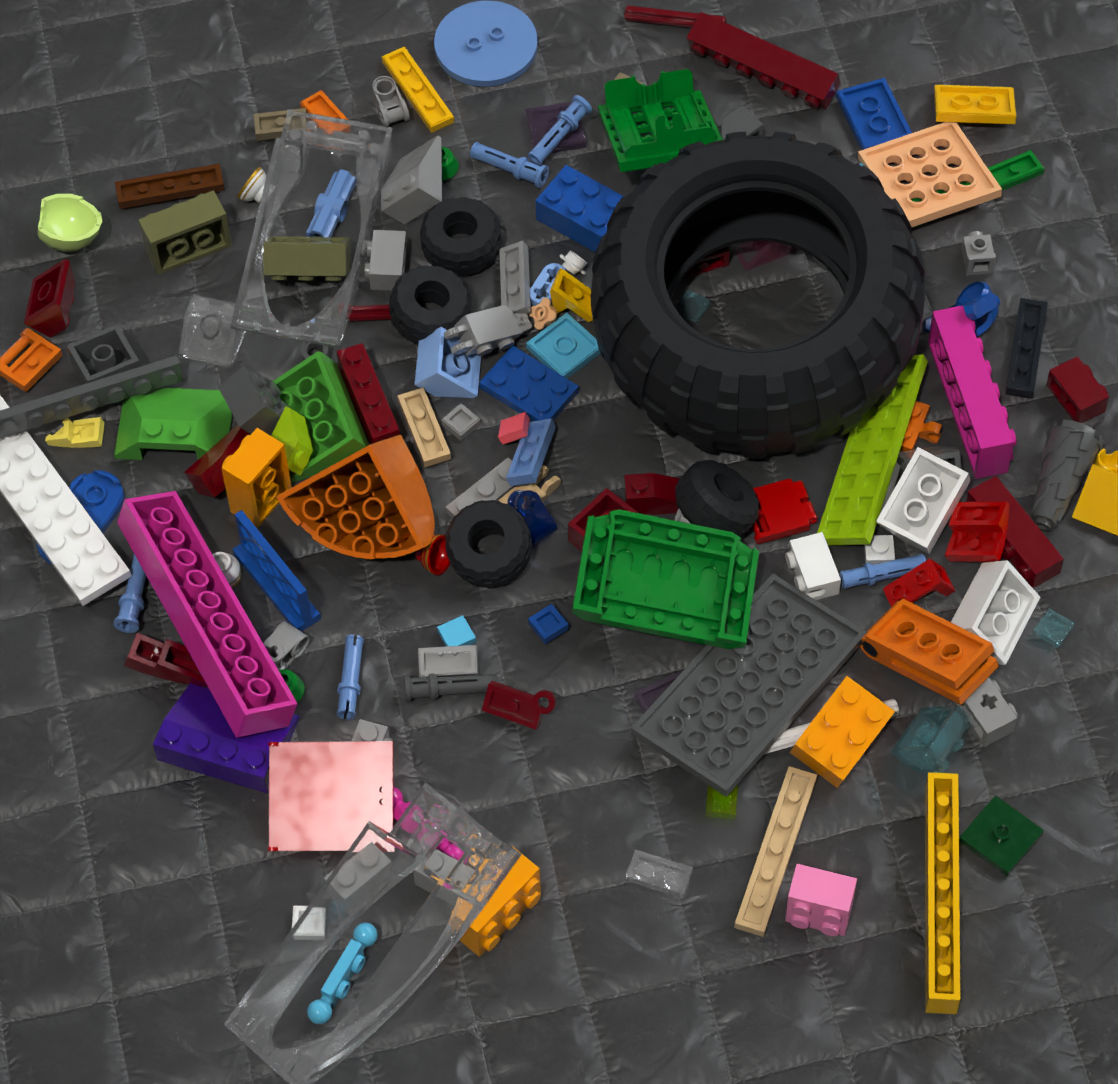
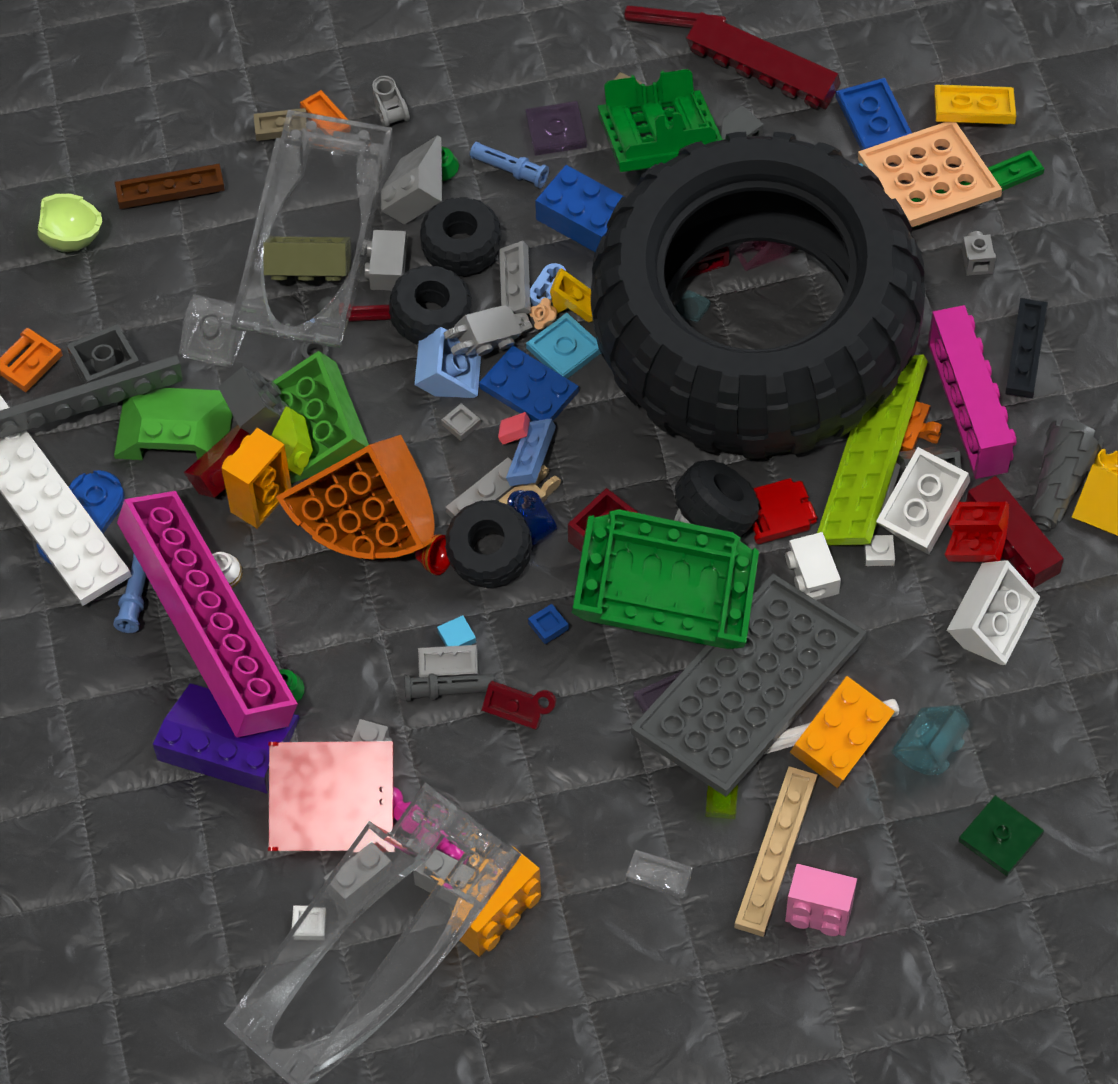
dark red slope [24,259,75,338] -> none
light yellow slope [45,417,104,448] -> none
dark red slope [123,633,208,687] -> none
olive brick [138,190,232,275] -> none
blue fence [232,510,321,632] -> none
white piece [237,167,272,203] -> none
light grey piece [263,621,310,670] -> none
medium blue piece [306,169,356,237] -> none
medium azure plate [307,922,378,1024] -> none
dark red brick [337,343,400,444] -> none
medium blue pin [337,635,364,720] -> none
yellow tile [382,47,454,133] -> none
tan plate [397,387,451,467] -> none
medium blue plate [434,1,538,87] -> none
medium blue pin [528,95,592,166] -> none
white plate [560,250,587,275] -> none
dark red slope [624,473,680,515] -> none
medium blue pin [839,553,926,589] -> none
orange hinge [859,599,999,705] -> none
red bracket [883,559,956,607] -> none
blue piece [922,282,1000,337] -> none
yellow brick [925,772,960,1014] -> none
light grey brick [953,677,1018,747] -> none
clear light blue tile [1033,608,1074,648] -> none
dark red brick [1046,356,1109,423] -> none

